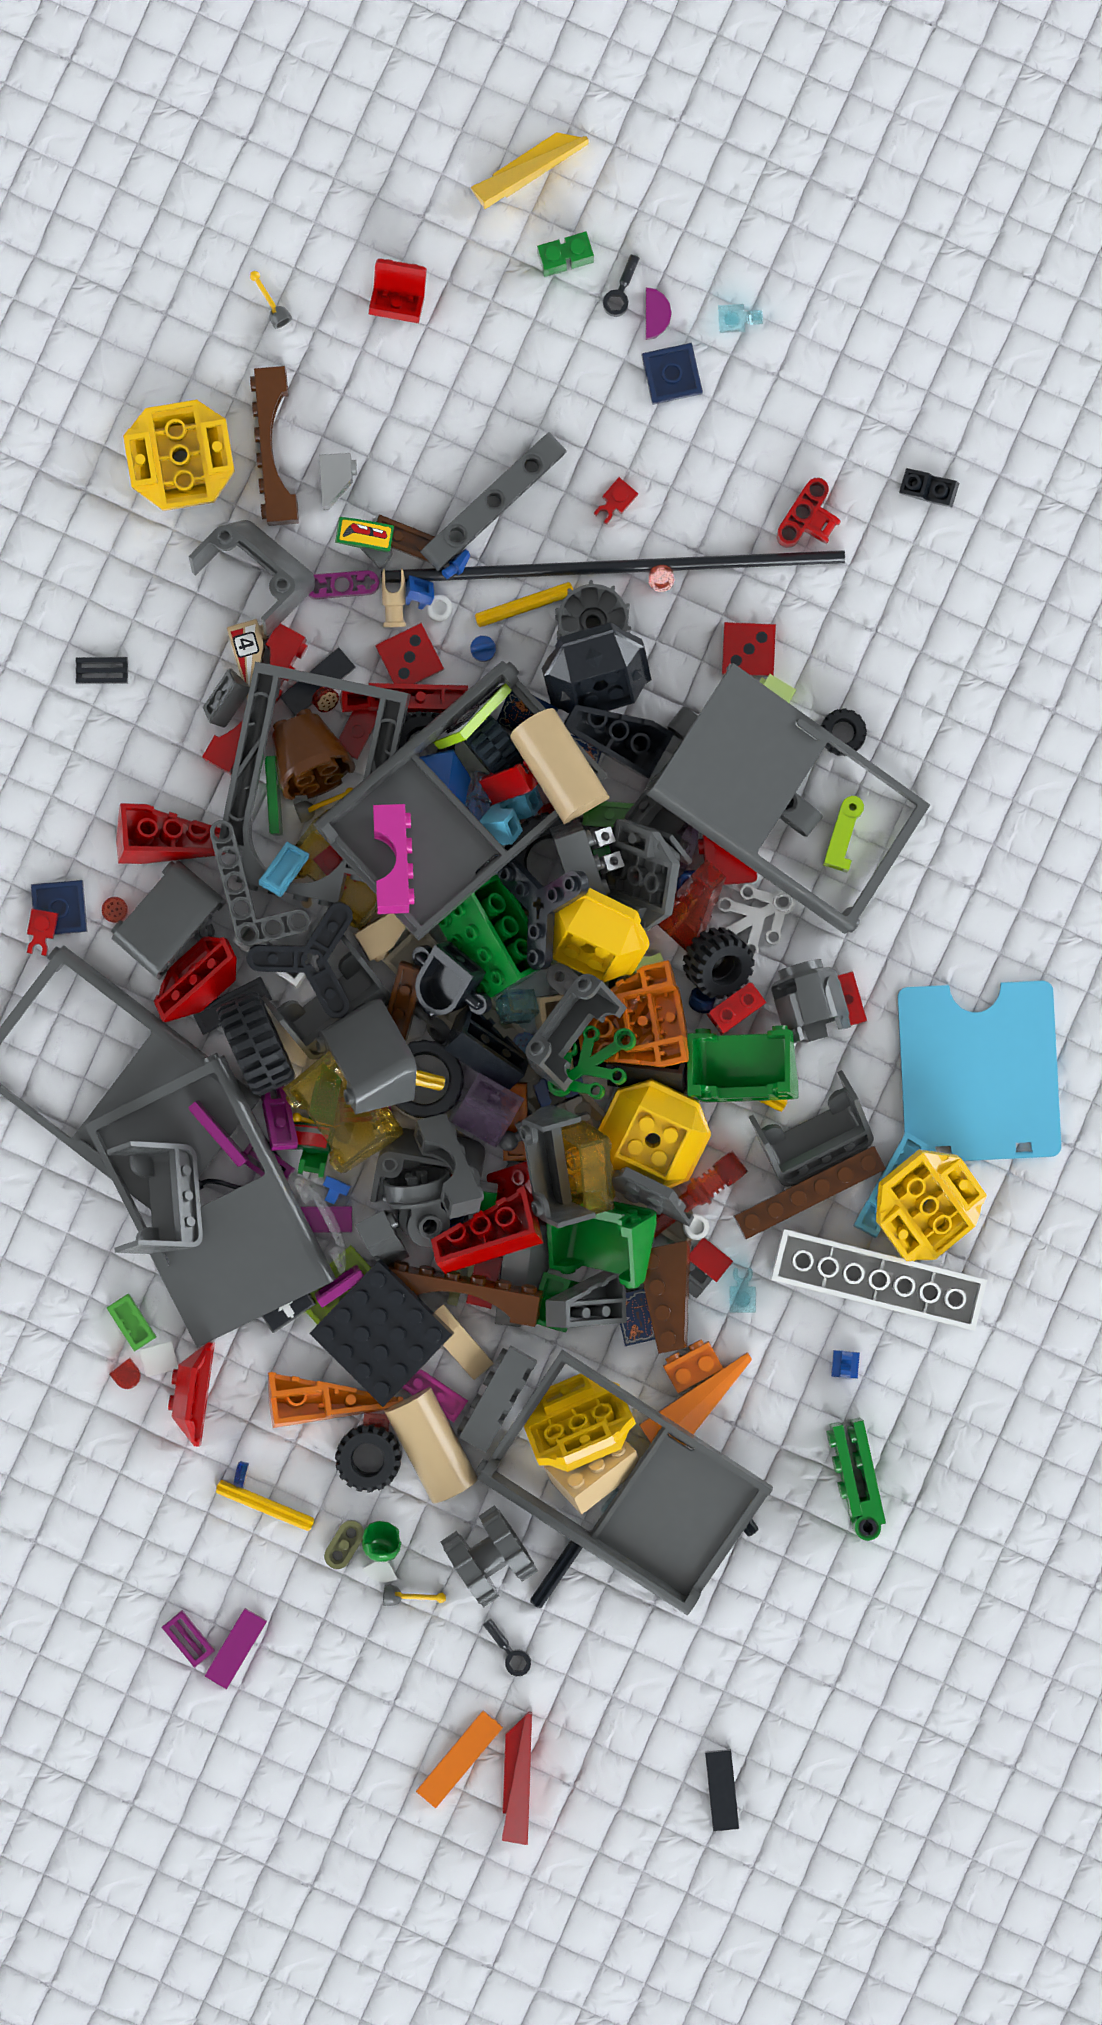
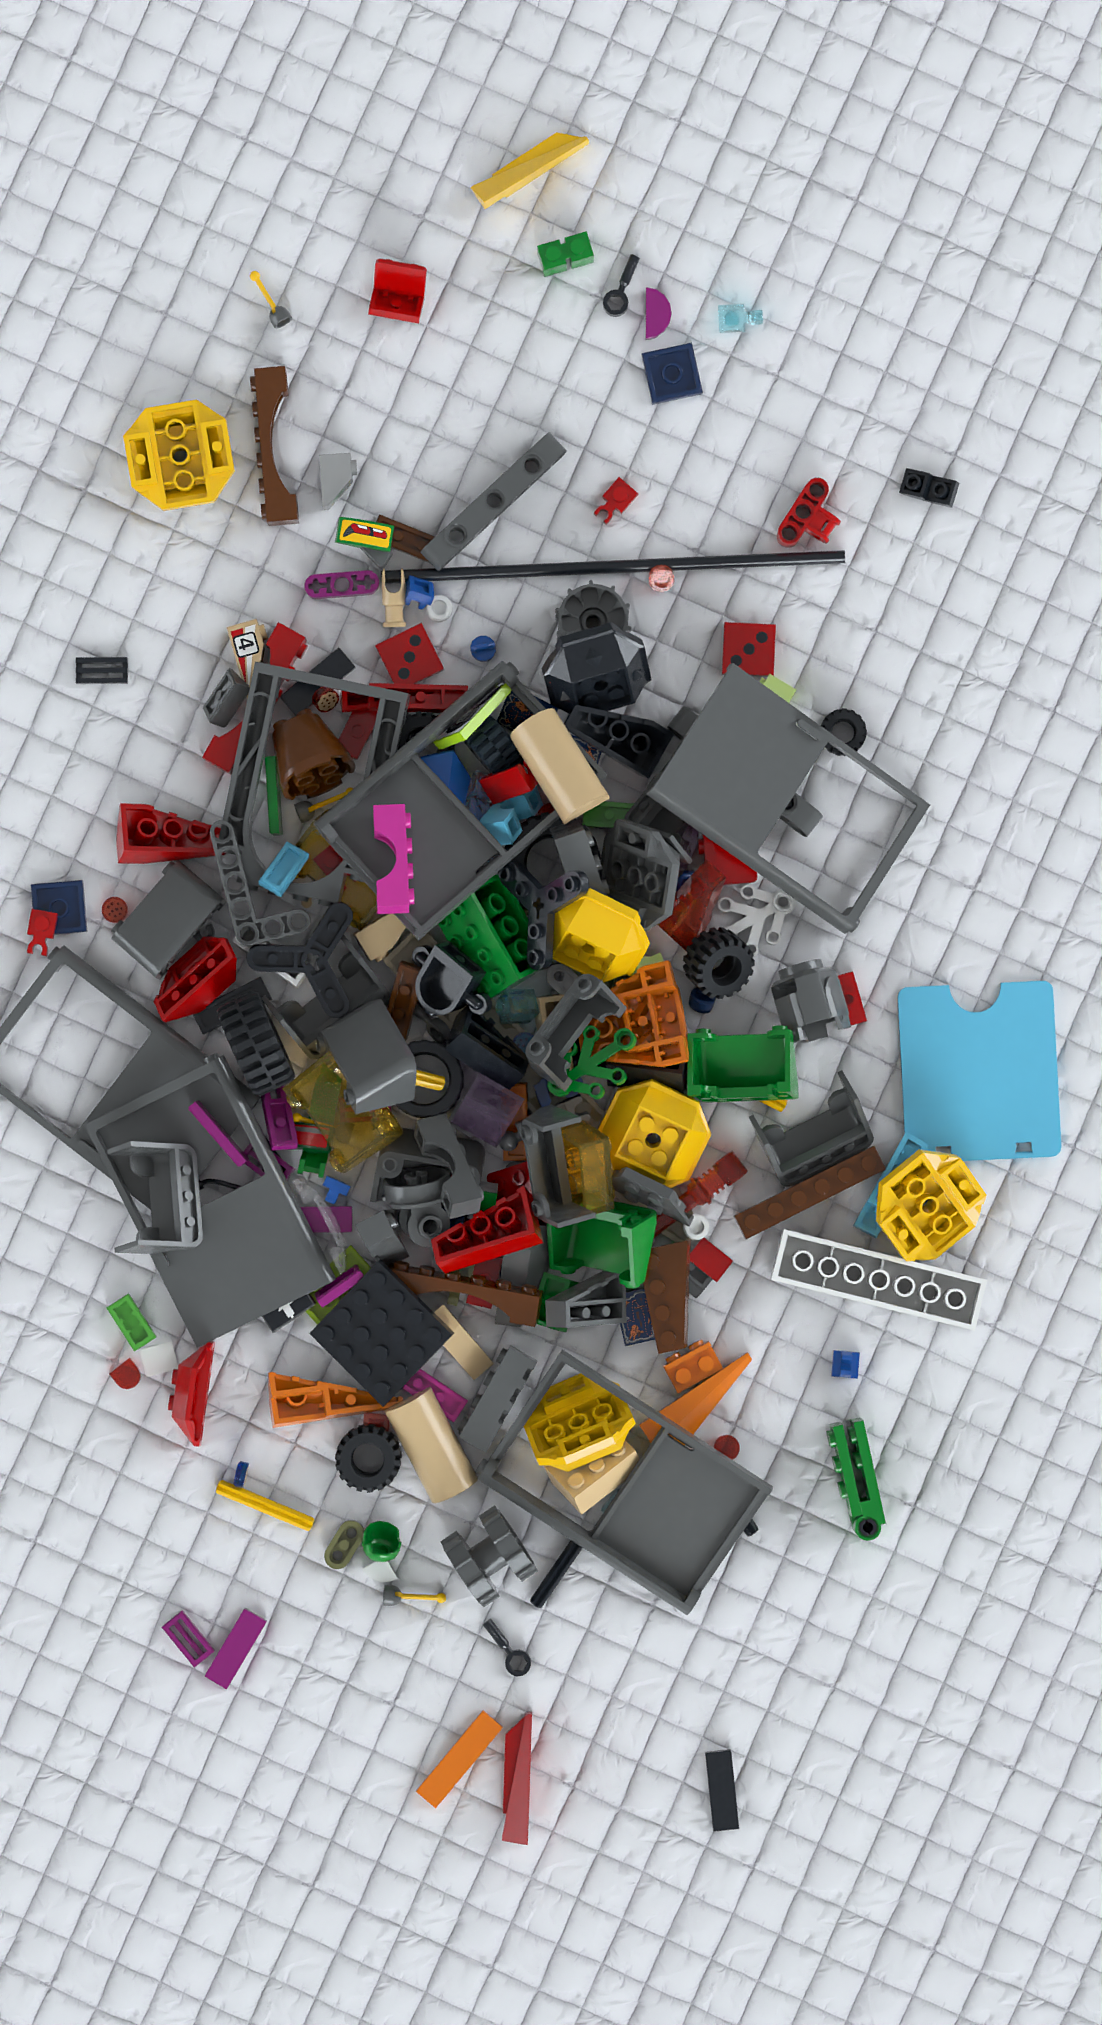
dark grey windscreen [189,520,315,637] -> none
blue bar [442,549,470,579] -> none
yellow axle [475,582,573,627] -> none
flat silver piece [590,826,624,875] -> none
red panel [707,982,767,1036] -> none
clear light blue plate [729,1268,756,1313] -> none
lime leg [823,796,864,873] -> none
none -> clear red tile [713,1434,740,1460]

